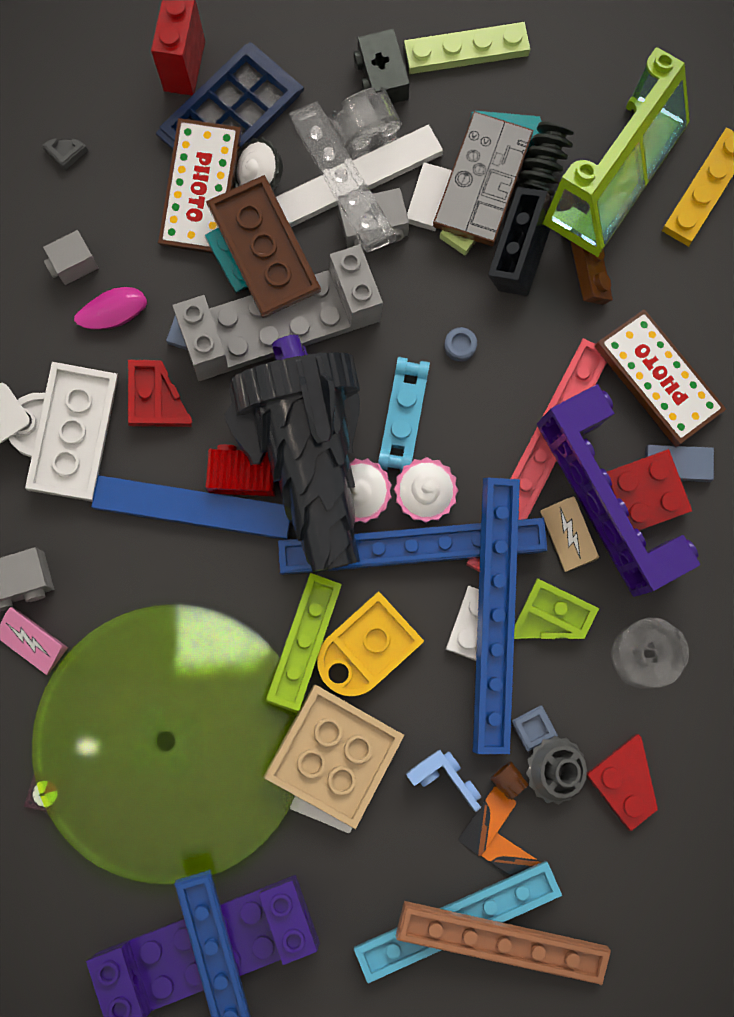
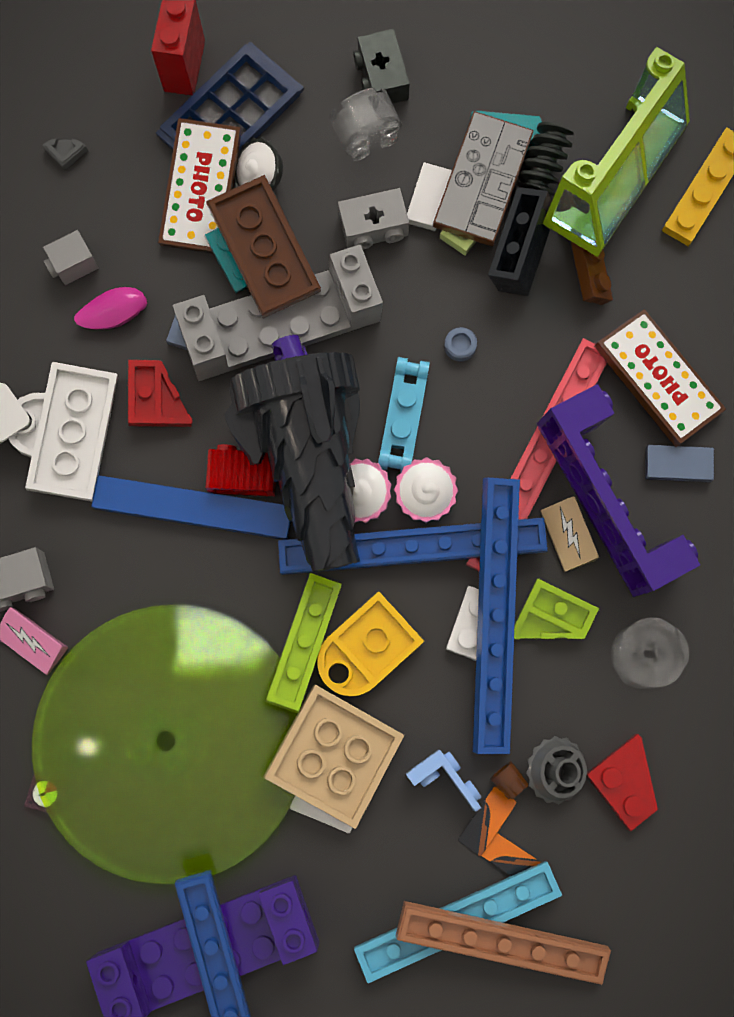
white tile [276,124,443,227] -> none
clear tile [289,101,396,253] -> none
yellowish green plate [404,22,530,74] -> none
sand blue tile [511,705,558,752] -> none
red plate [607,449,692,531] -> none

